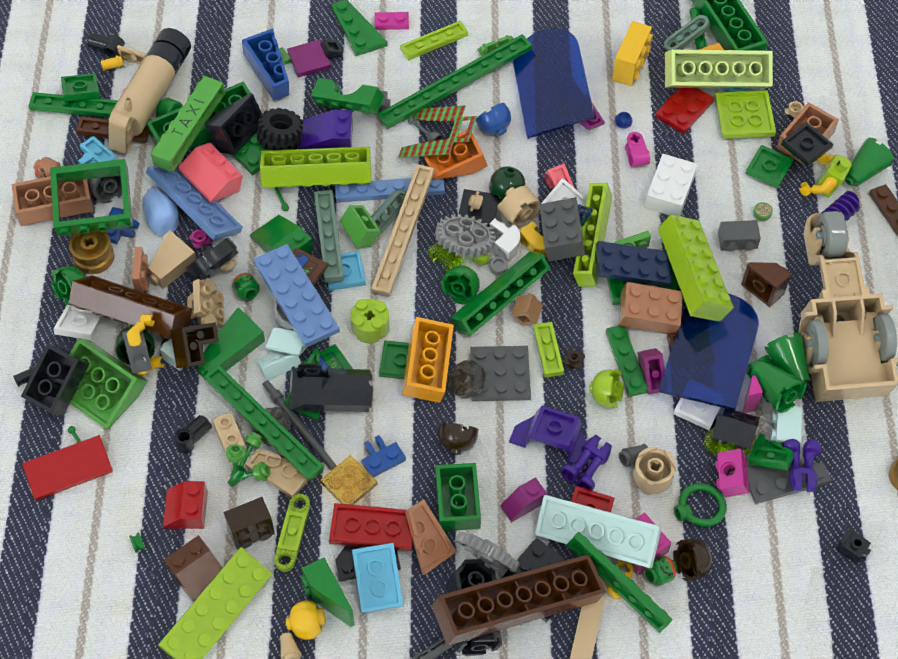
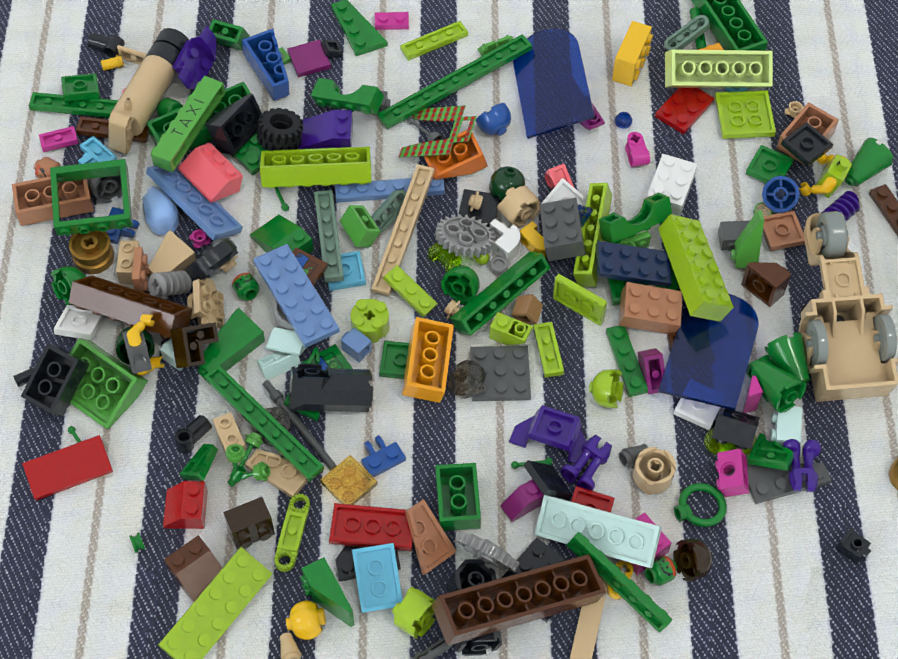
dark brown cylinder [438,422,479,455] -> none
dark brown plate [563,349,585,369] -> none
none -> dark pink plate [39,126,79,152]
none -> tan brick [116,241,140,285]
none -> light grey piece [148,270,192,297]
none -> dark purple piece [172,25,216,90]
none -> green wing [179,444,218,481]
none -> green brick [209,19,250,51]
none -> medium blue brick [341,328,372,363]
none -> lime plate [383,265,438,318]
none -> lime brick [392,587,436,639]
none -> tan plate [444,300,461,319]
none -> lime slope [489,312,533,346]
none -> green hinge [511,457,553,469]
none -> black tile [524,460,573,500]
none -> lime tile [553,273,607,326]
none -> green arch [599,192,672,244]
none -> bright green slope [730,210,764,268]
none -> blue cylinder [762,176,800,213]
none -> nougat plate [763,211,805,251]

